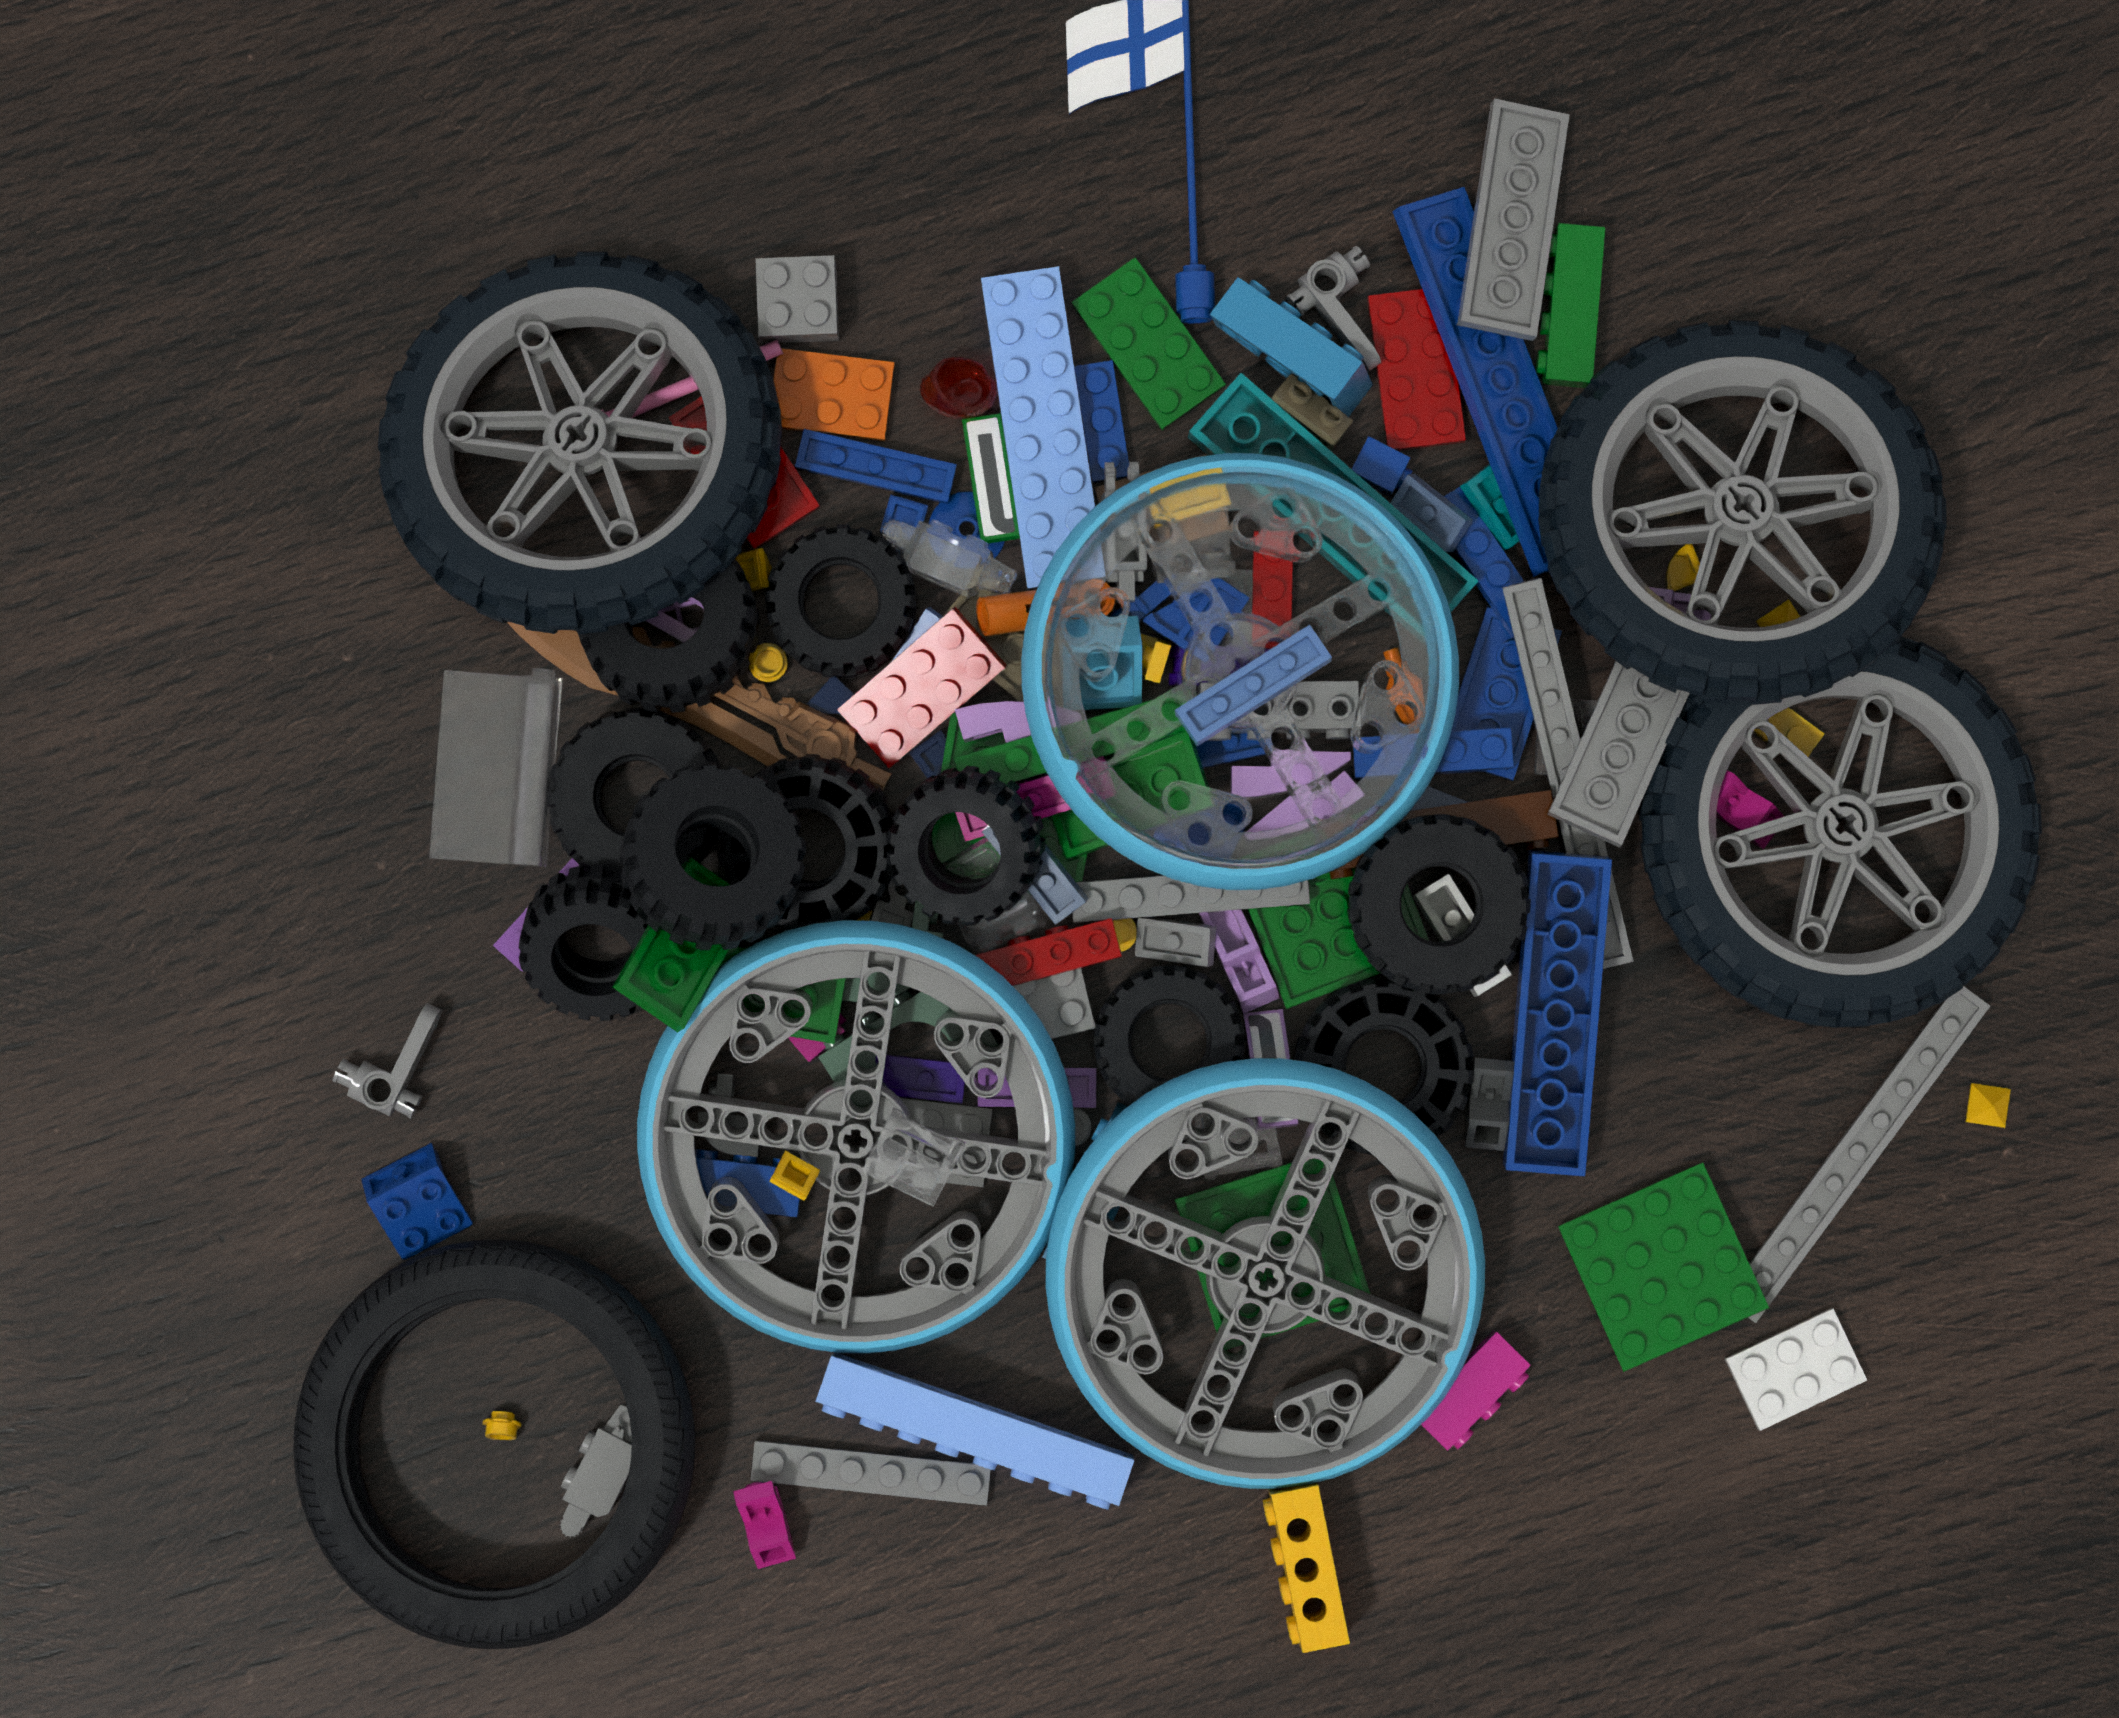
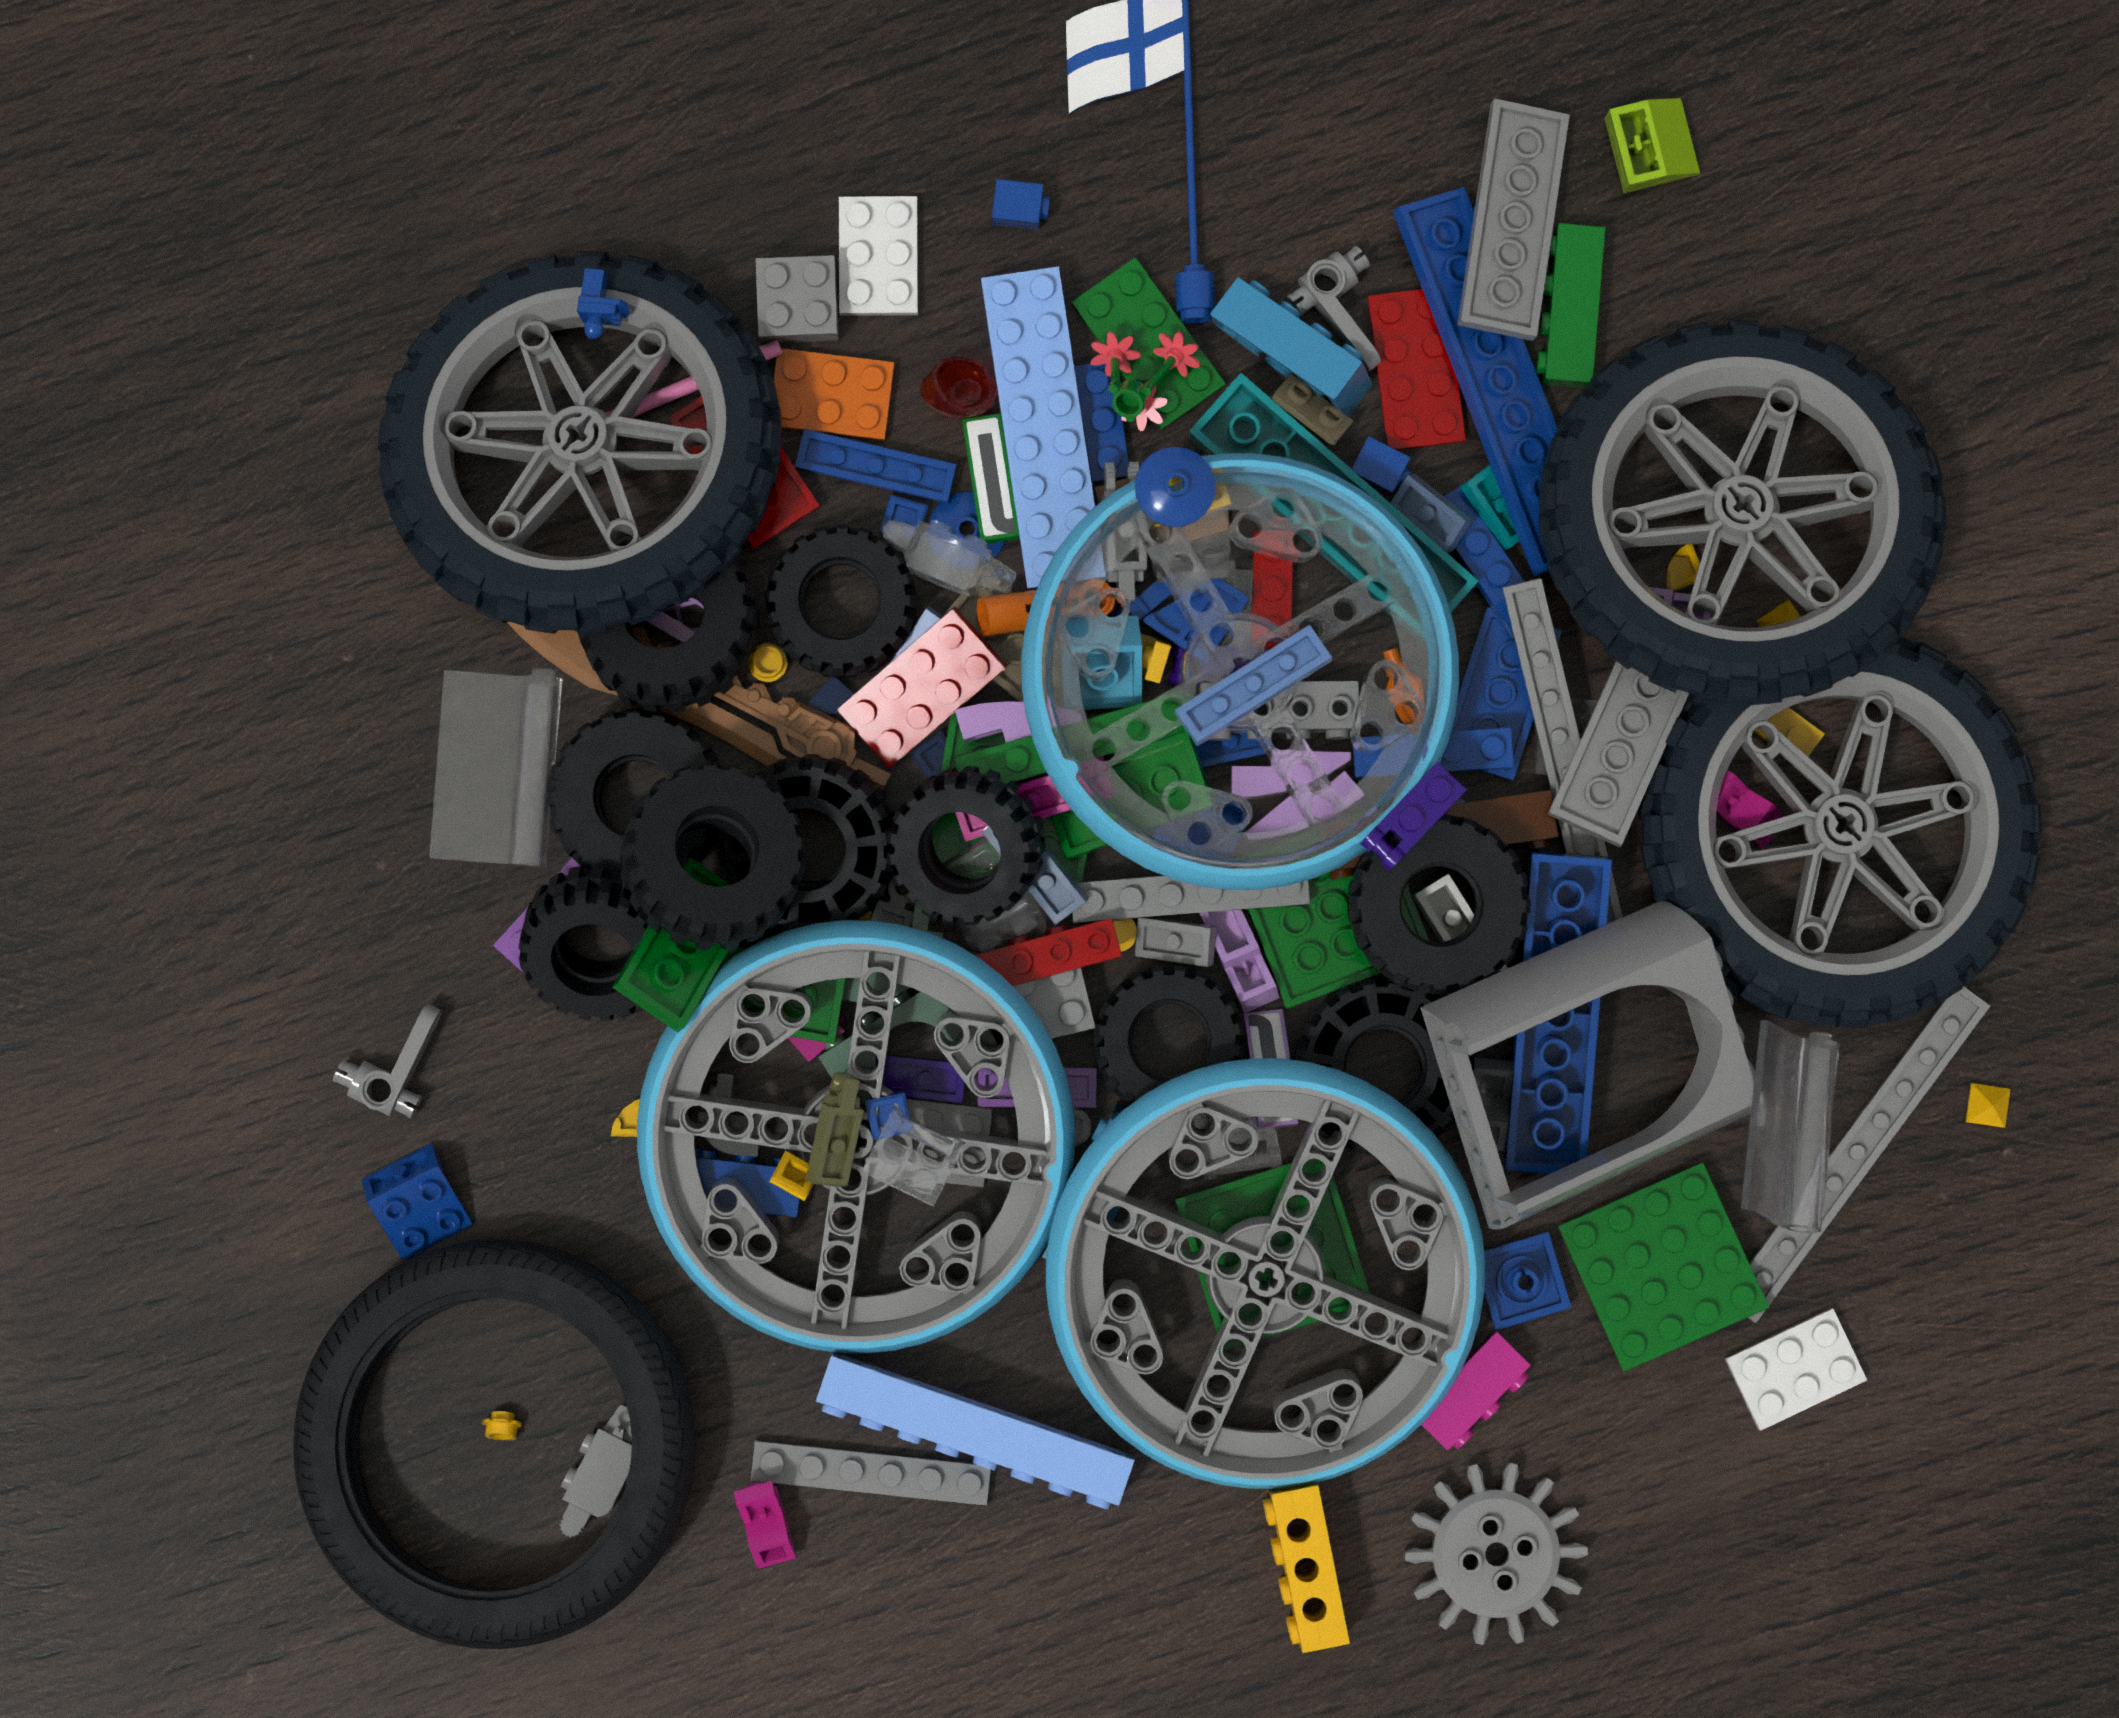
yellow slope [735,548,772,592] -> none
none -> blue piece [577,268,630,339]
none -> yellow tile [611,1099,640,1137]
none -> olive hinge [806,1072,864,1187]
none -> white plate [839,196,918,316]
none -> blue tile [865,1091,913,1140]
none -> blue brick [992,179,1050,230]
none -> coral plant [1090,331,1200,431]
none -> blue dish [1135,447,1215,527]
none -> dark purple plate [1360,762,1467,872]
none -> light grey gear [1403,1461,1588,1645]
none -> light grey panel [1420,900,1760,1230]
none -> blue plate [1484,1231,1572,1330]
none -> lime slope [1604,98,1700,193]
none -> clear door [1741,1020,1840,1233]

